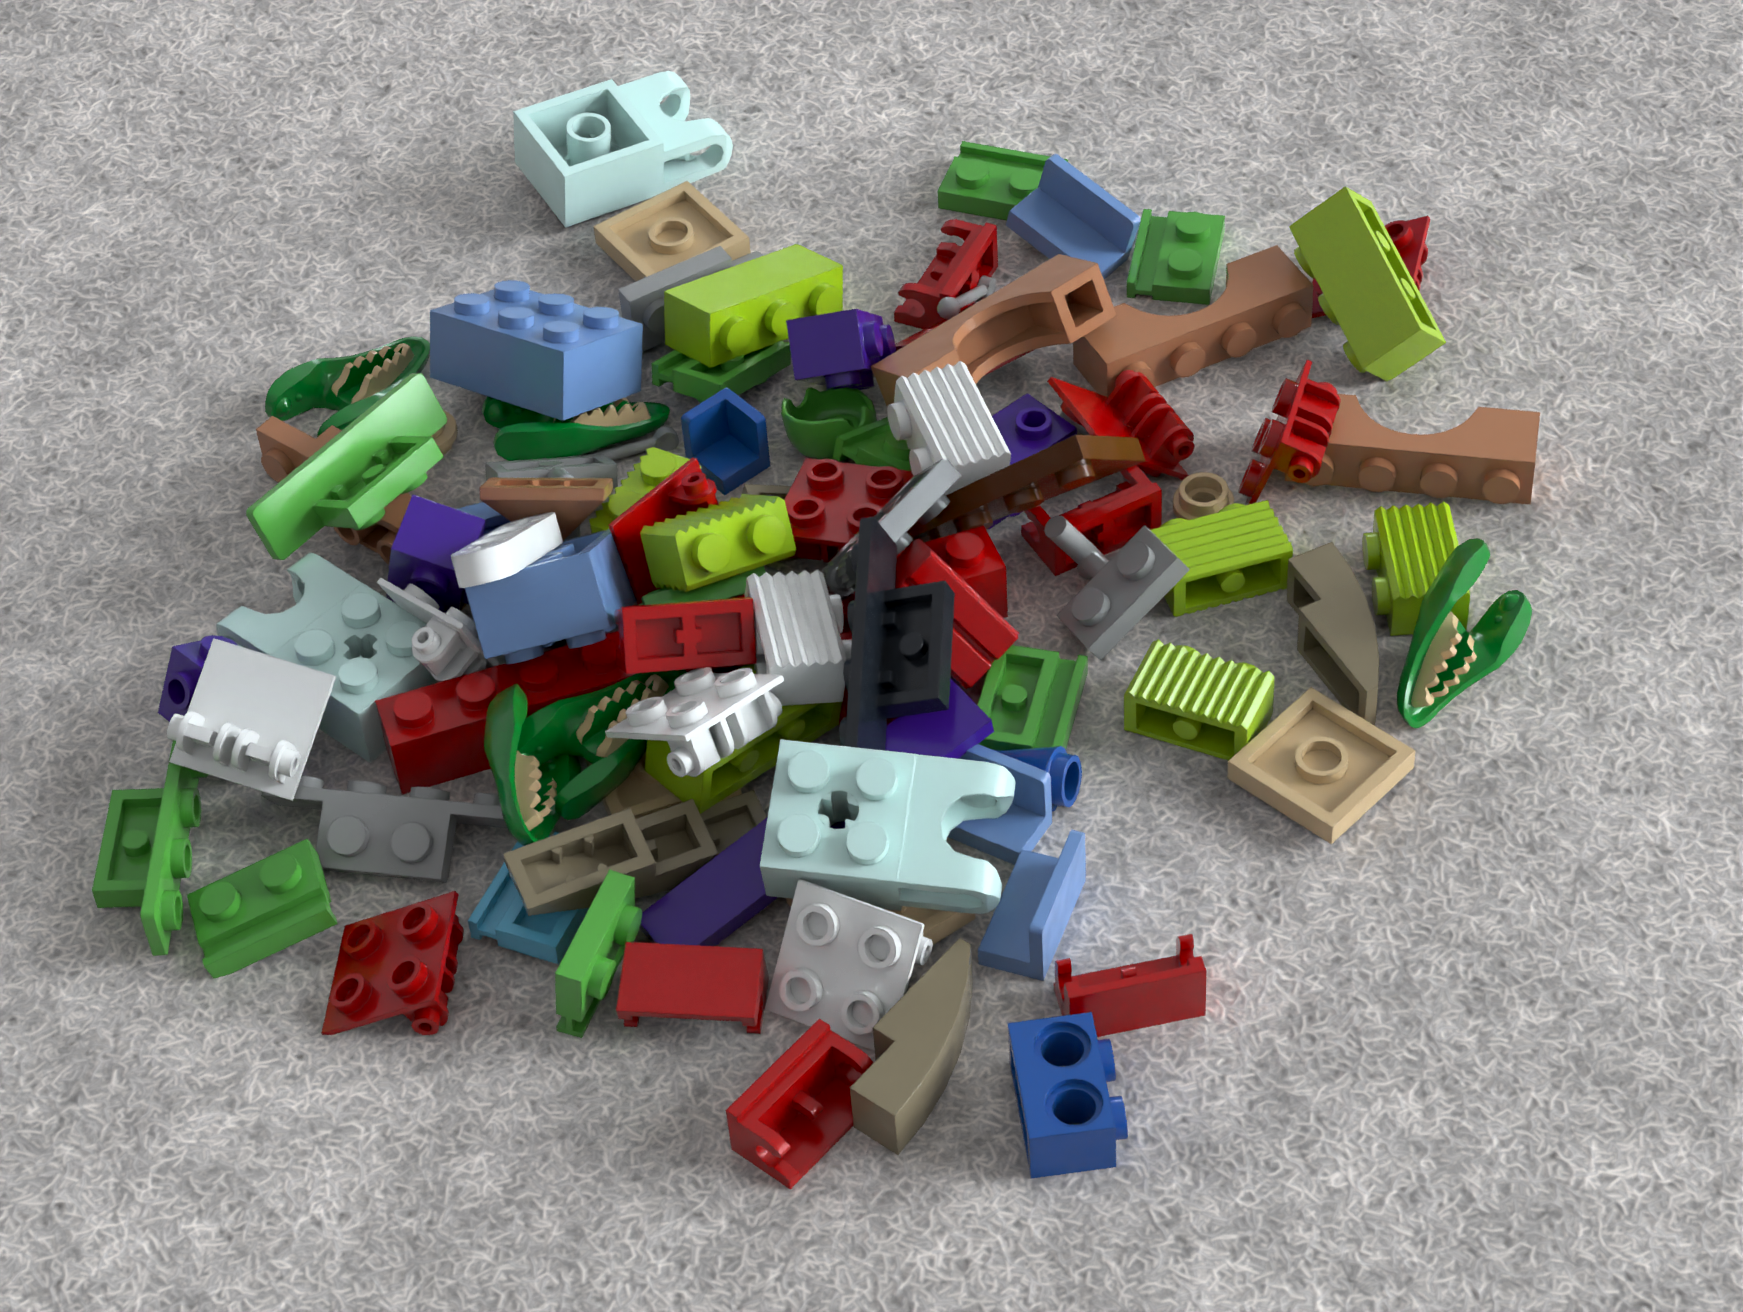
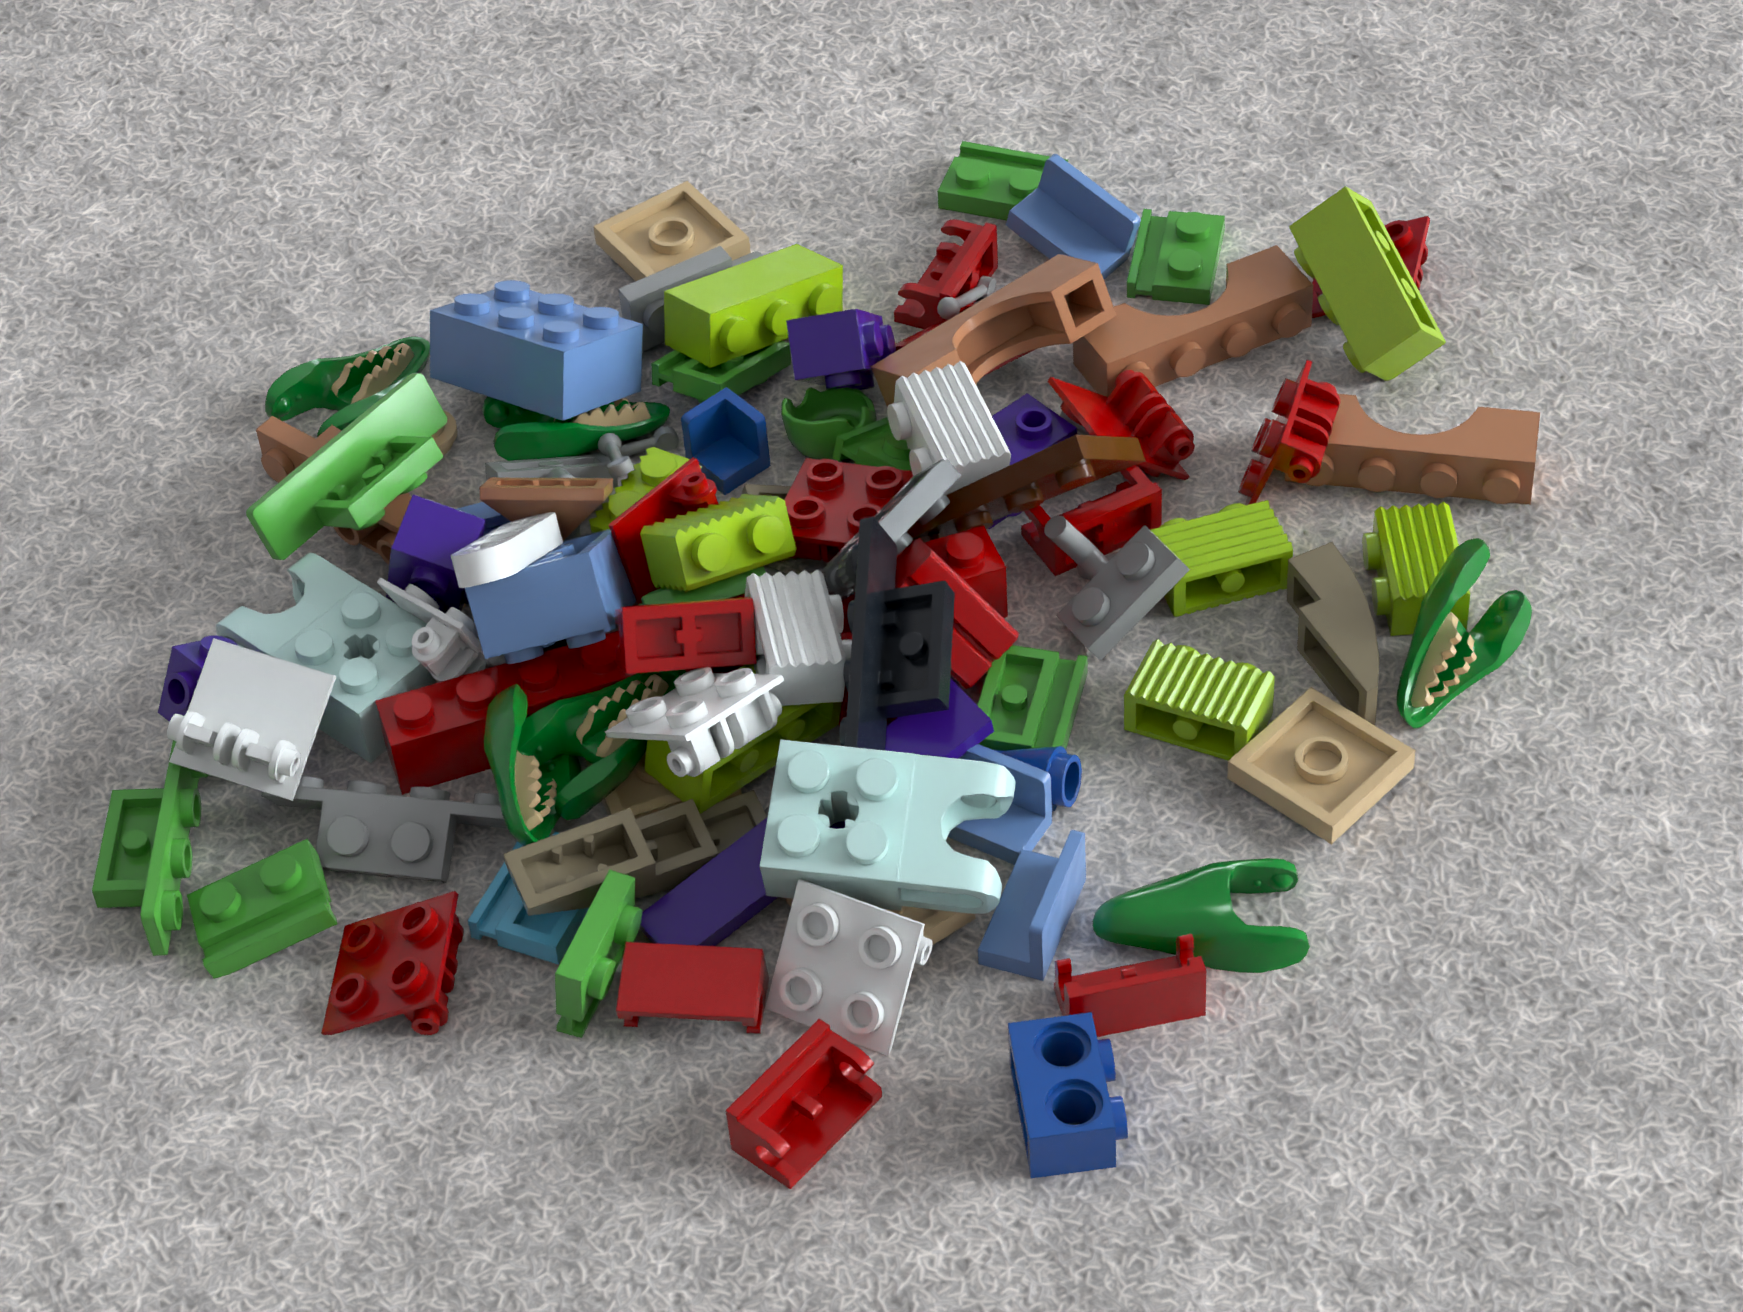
light aqua brick [513,71,733,228] -> none
dark tan slope [850,938,973,1155] -> none
tan plate [1173,472,1234,520] -> none
none -> light grey hinge [598,433,634,478]
none -> green animal [1092,858,1310,973]

